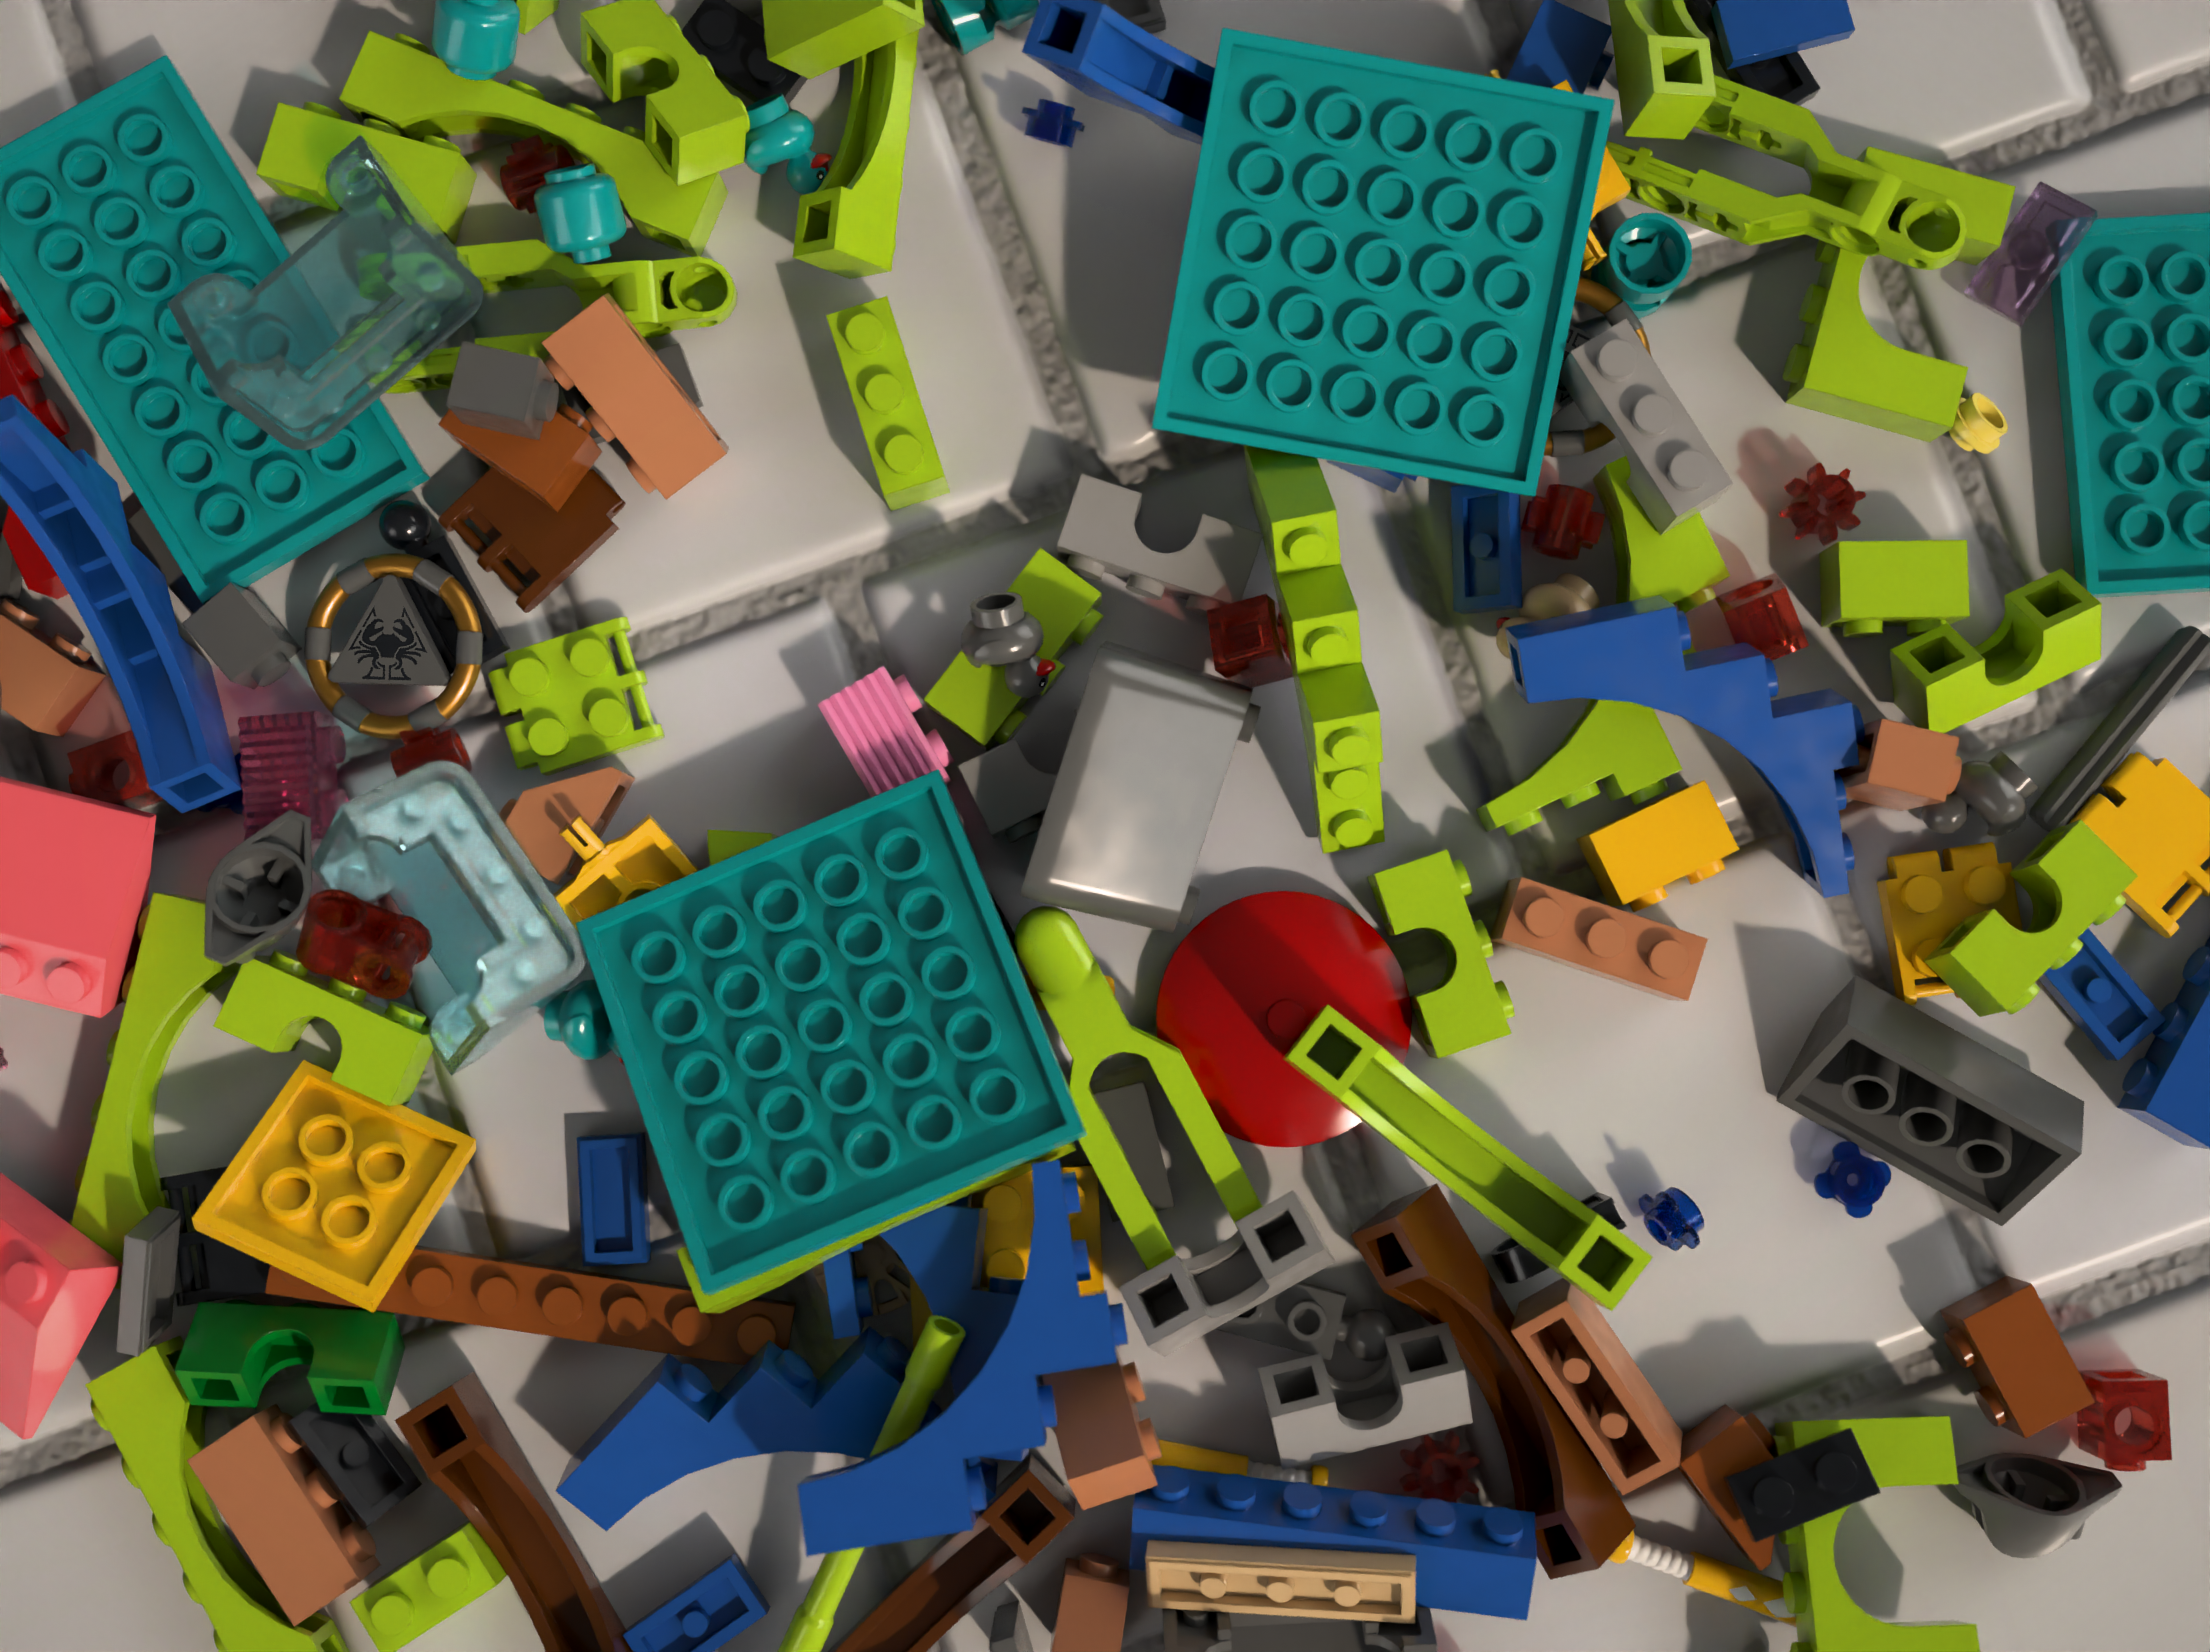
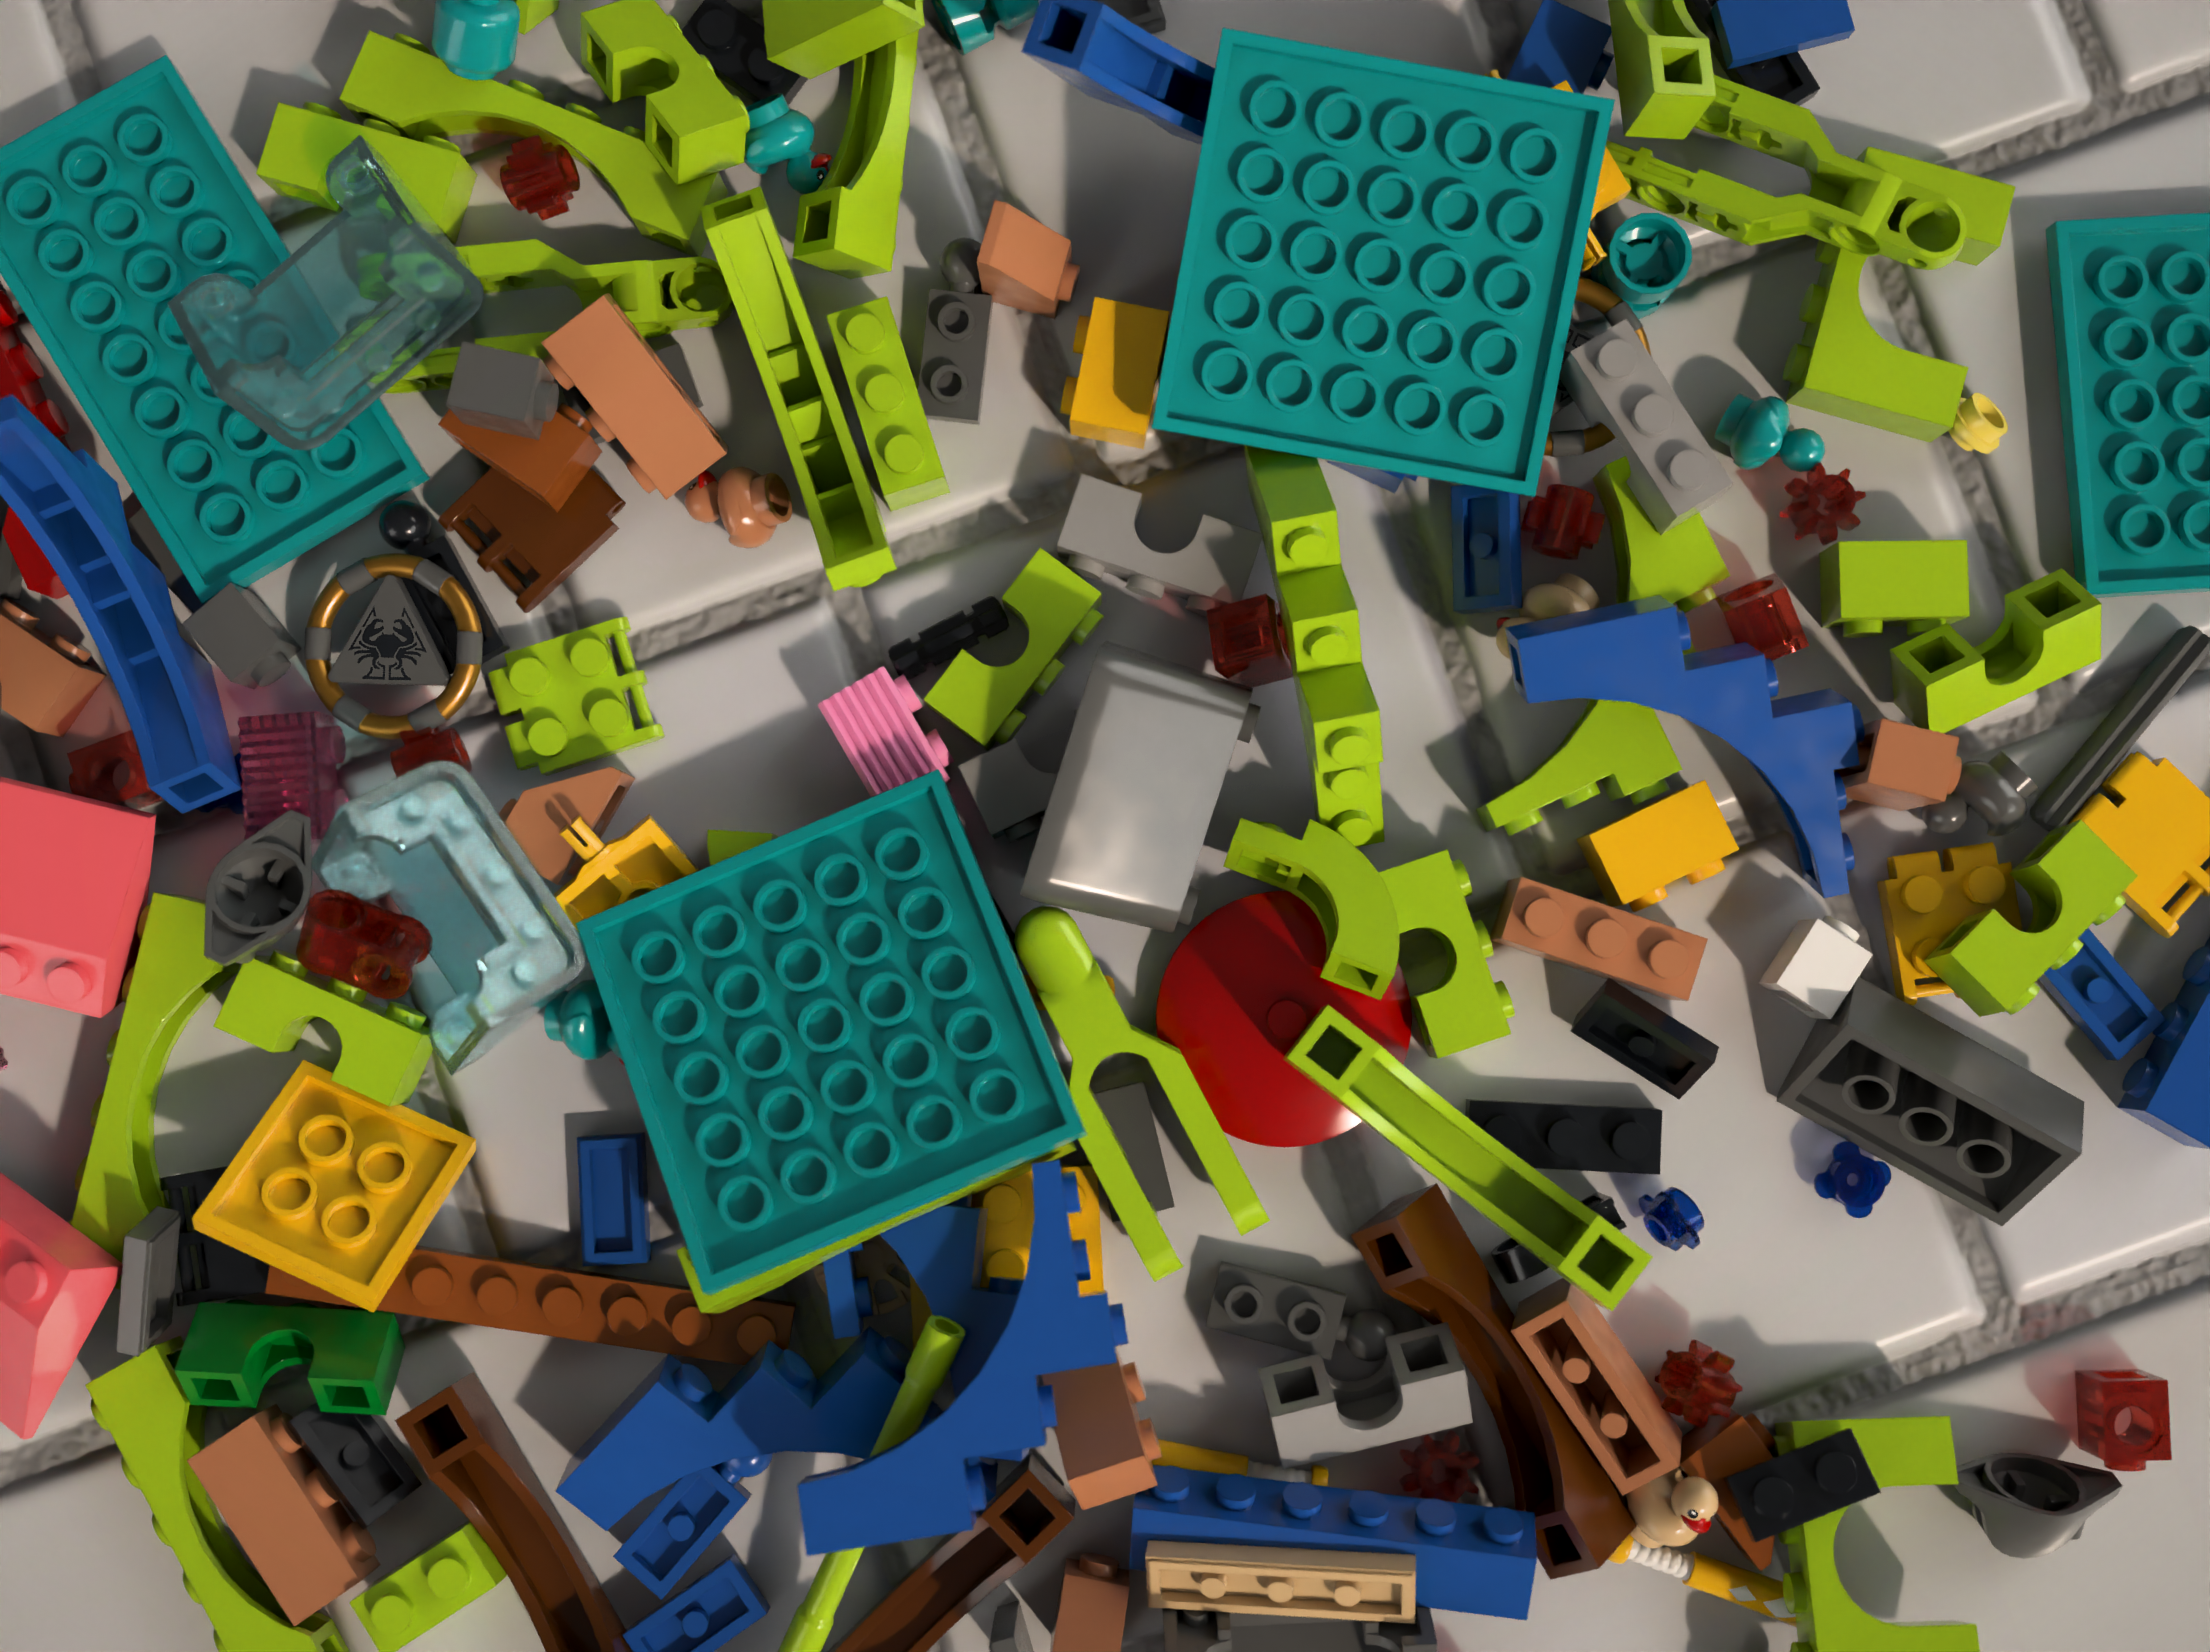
teal head [534,163,627,264] -> none
dark grey animal [961,592,1056,698] -> none
clear blue plate [1021,99,1085,148] -> none
light grey arch [1119,1190,1336,1357] -> none
dark orange brick [1940,1276,2095,1439] -> none
clear purple plate [1964,181,2098,327] -> none
none -> blue plate [613,1453,773,1600]
none -> nougat animal [685,467,792,548]
none -> lime arch [700,186,897,592]
none -> black axle [888,596,1009,680]
none -> dark grey plate [918,238,993,425]
none -> nougat slope [977,200,1080,319]
none -> yellow brick [1060,297,1170,449]
none -> lime arch [1223,818,1400,1000]
none -> black plate [1465,1099,1662,1175]
none -> black plate [1570,978,1719,1099]
none -> tan animal [1625,1467,1718,1548]
none -> clear red gear [1654,1340,1743,1428]
none -> teal animal [1714,393,1825,472]
none -> white brick [1759,916,1873,1019]

